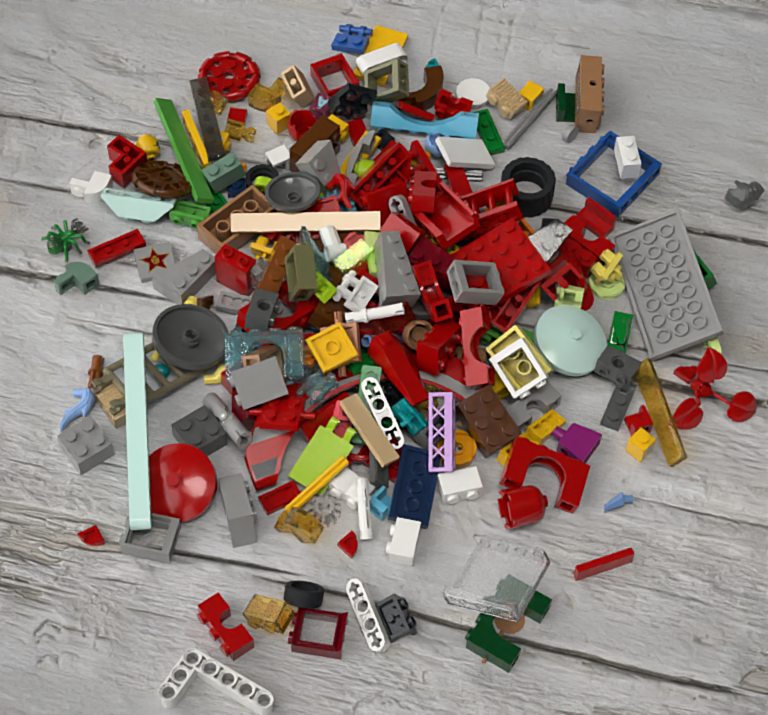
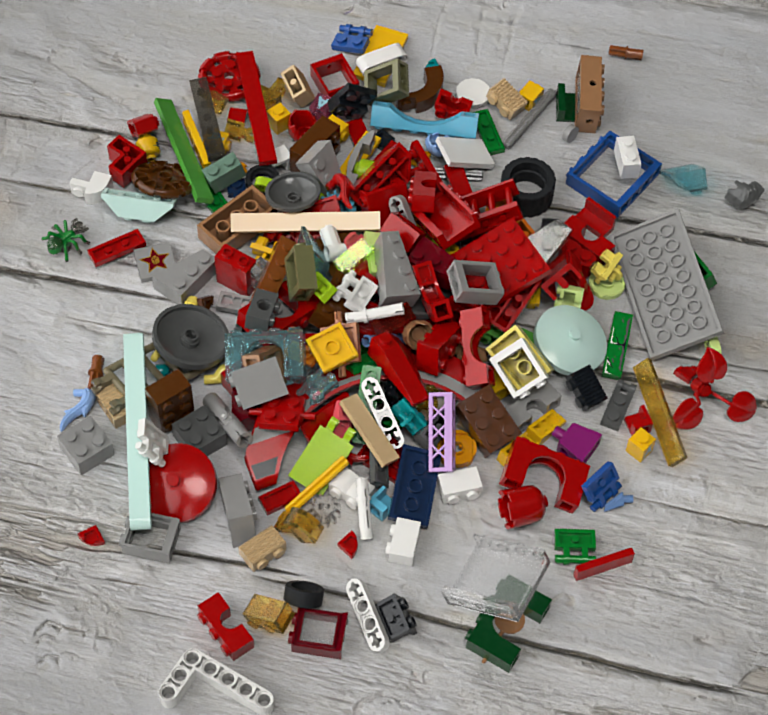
sand green brick [54,262,100,295] -> none
bright green bracket [169,200,212,229] -> none
red tile [397,100,435,121] -> none
dark grey brick [594,345,642,389] -> none
none -> red brick [127,113,159,137]
none -> white plate [135,418,169,467]
none -> reddish brown brick [144,369,194,433]
none -> red tile [236,51,277,166]
none -> tan brick [238,525,286,572]
none -> green plate [554,529,596,565]
none -> black brick [565,364,608,411]
none -> blue plate [581,461,622,512]
none -> dark orange axle [609,45,644,61]
none -> clear light blue slope [660,164,708,194]

